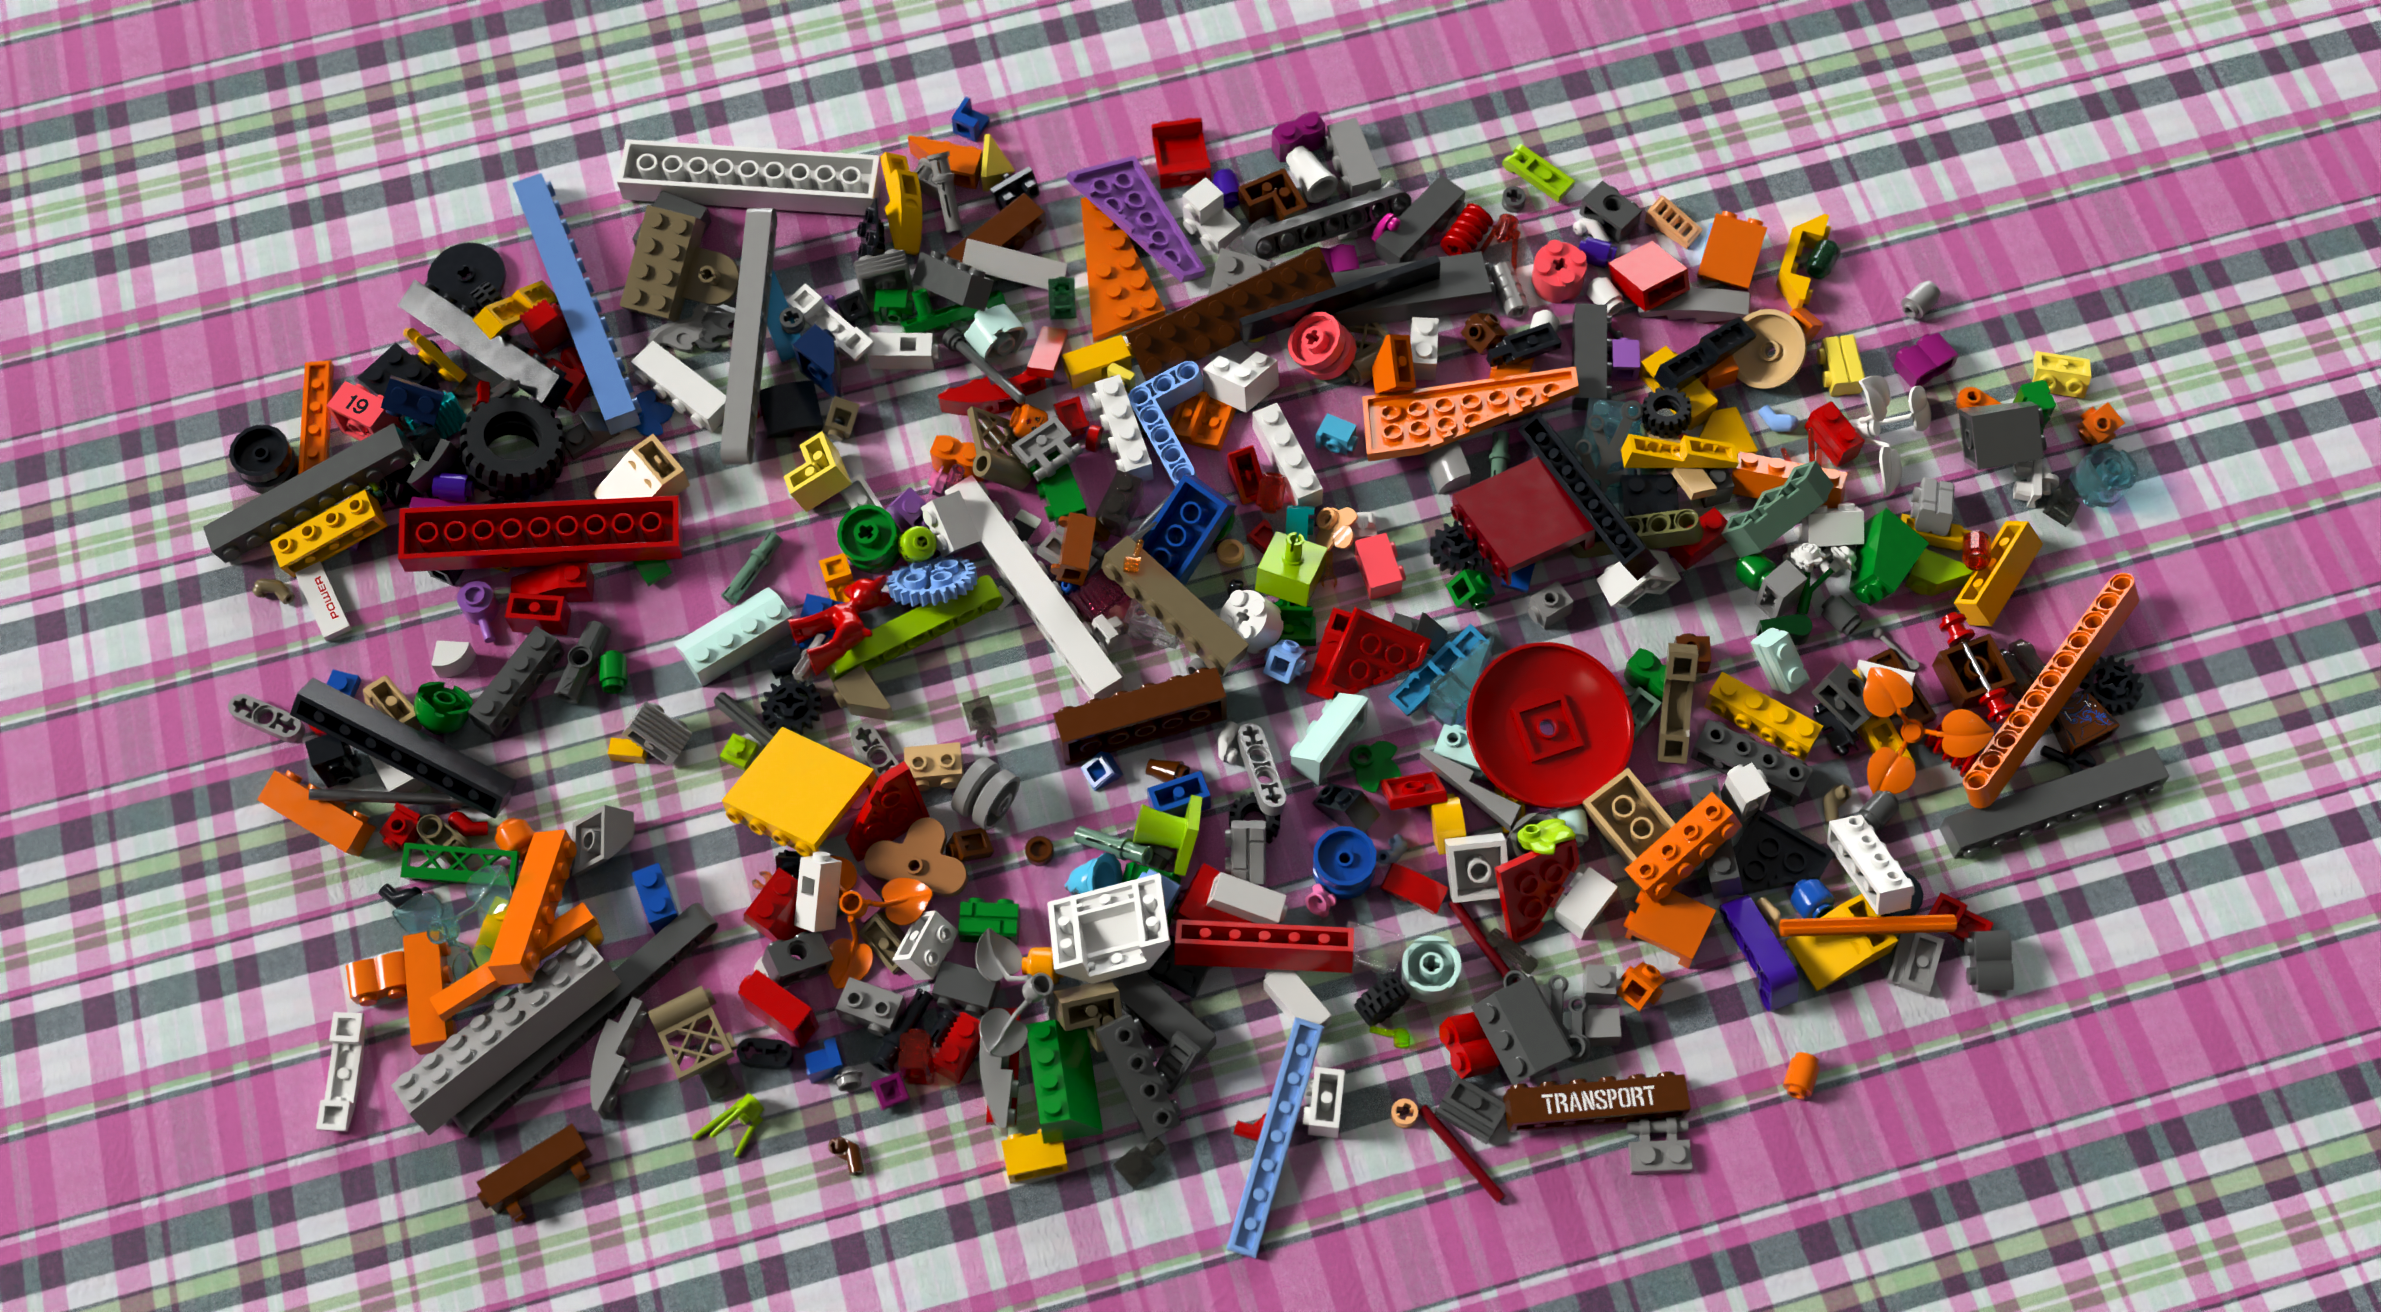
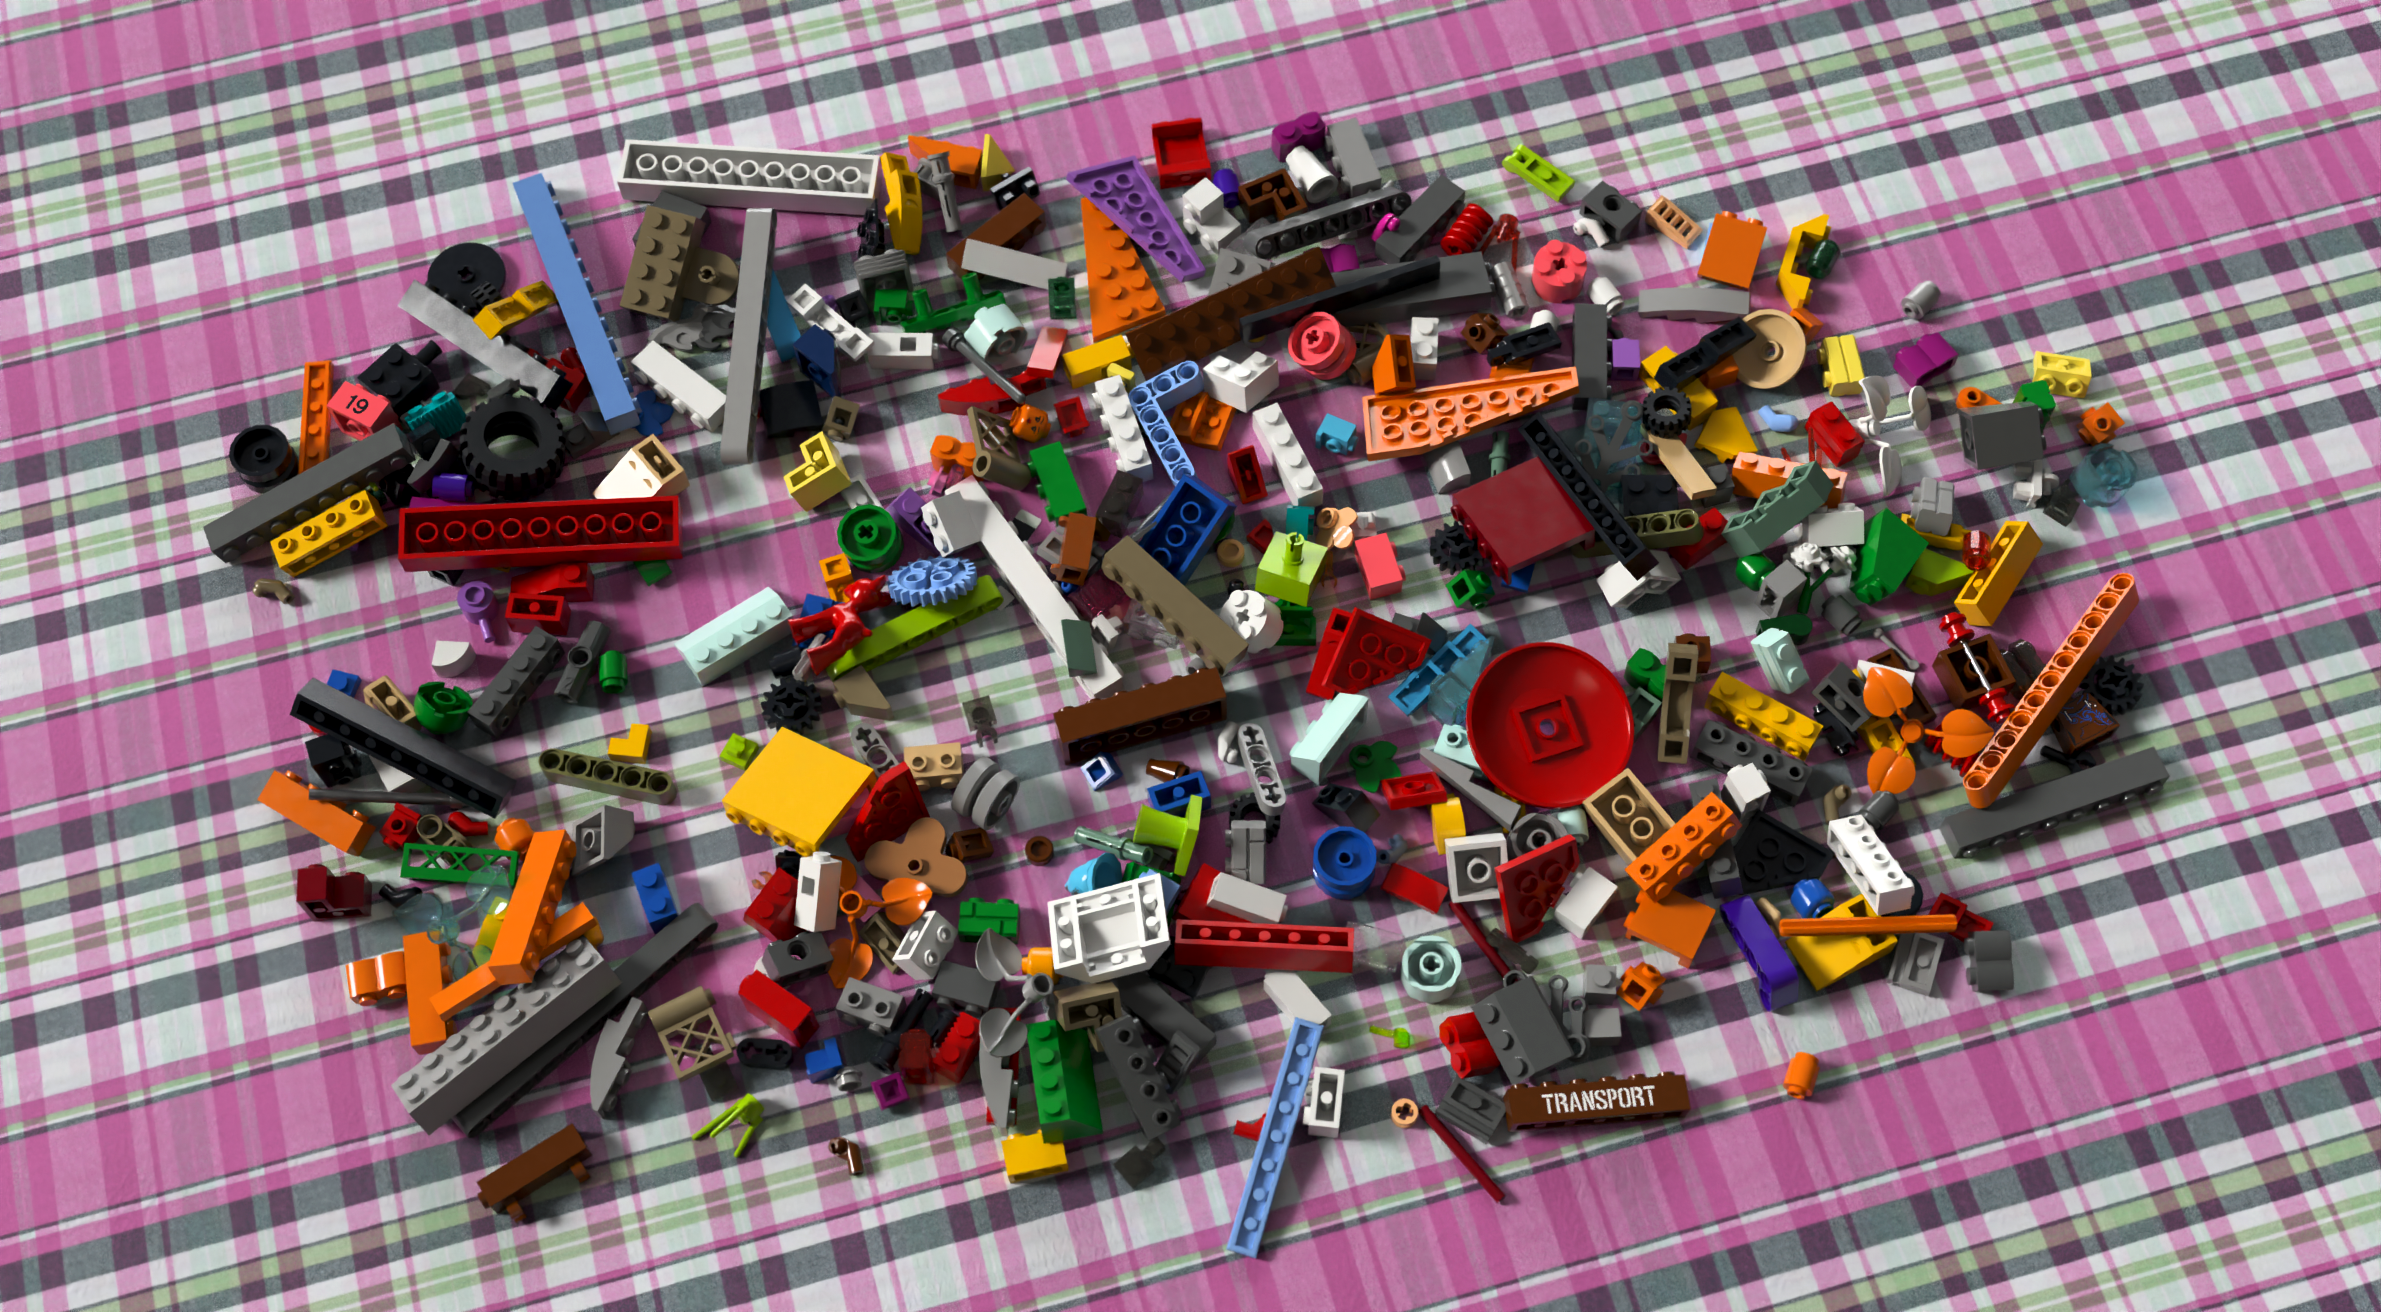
light grey beam [228,694,305,743] -> none
white tile [295,561,352,642] -> none
white slope [316,1012,365,1132] -> none
dark blue bracket [380,375,445,426] -> none
yellow hinge [403,328,467,383] -> none
red tile [472,380,490,412] -> none
red brick [519,299,570,355] -> none
light grey brick [622,701,692,766] -> none
dark grey axle [714,692,775,747] -> none
sand green pin [721,531,783,606] -> none
dark grey bush [779,307,805,334] -> none
lime head [898,526,937,563] -> none
dark grey brick [912,250,994,312] -> none
blue panel [951,97,989,142] -> none
light grey plate [1012,416,1083,482] -> none
red tile [1085,425,1103,453] -> none
clear orange hand [1123,539,1144,573] -> none
clear red brick [1256,472,1286,514] -> none
light blue brick [1263,639,1307,684] -> none
bright pink plate [1305,884,1337,918] -> none
black tyre [1354,975,1411,1027] -> none
dark grey bush [1502,186,1526,213] -> none
lime plate [1517,819,1576,855] -> none
light grey brick [1528,581,1574,629] -> none
dark purple brick [1579,237,1617,268] -> none
brick [1608,241,1690,312] -> none
yellow slope [1621,434,1739,468] -> none
light grey plate [1627,1117,1693,1175] -> none
none -> dark red brick [296,864,372,921]
none -> olive beam [538,748,677,805]
none -> sand green slope [1061,619,1097,677]

